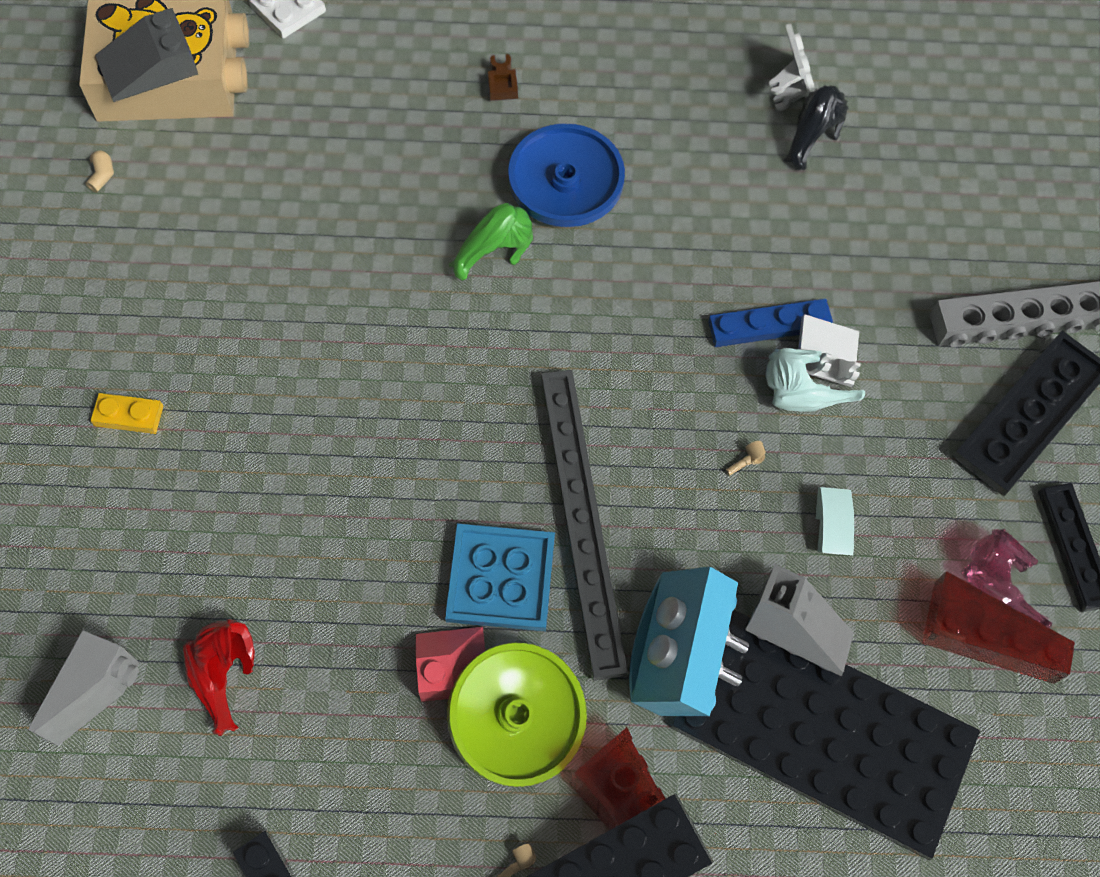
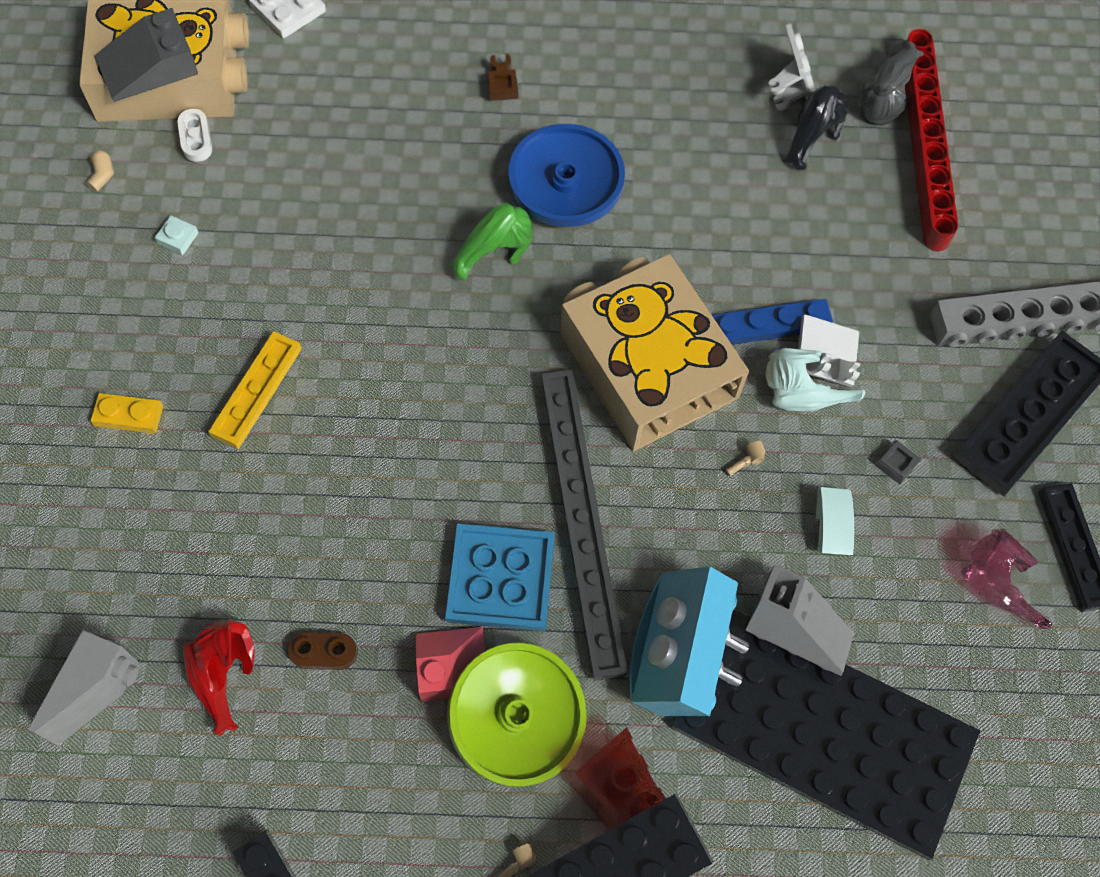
clear red wedge [922,571,1075,684] -> none
none -> light aqua plate [155,216,198,255]
none -> white plate [177,109,212,162]
none -> yellow plate [208,331,302,449]
none -> reddish brown plate [288,633,358,670]
none -> brick [560,254,749,452]
none -> dark grey hair [859,40,924,126]
none -> dark grey tile [875,440,921,484]
none -> red beam [905,28,958,252]

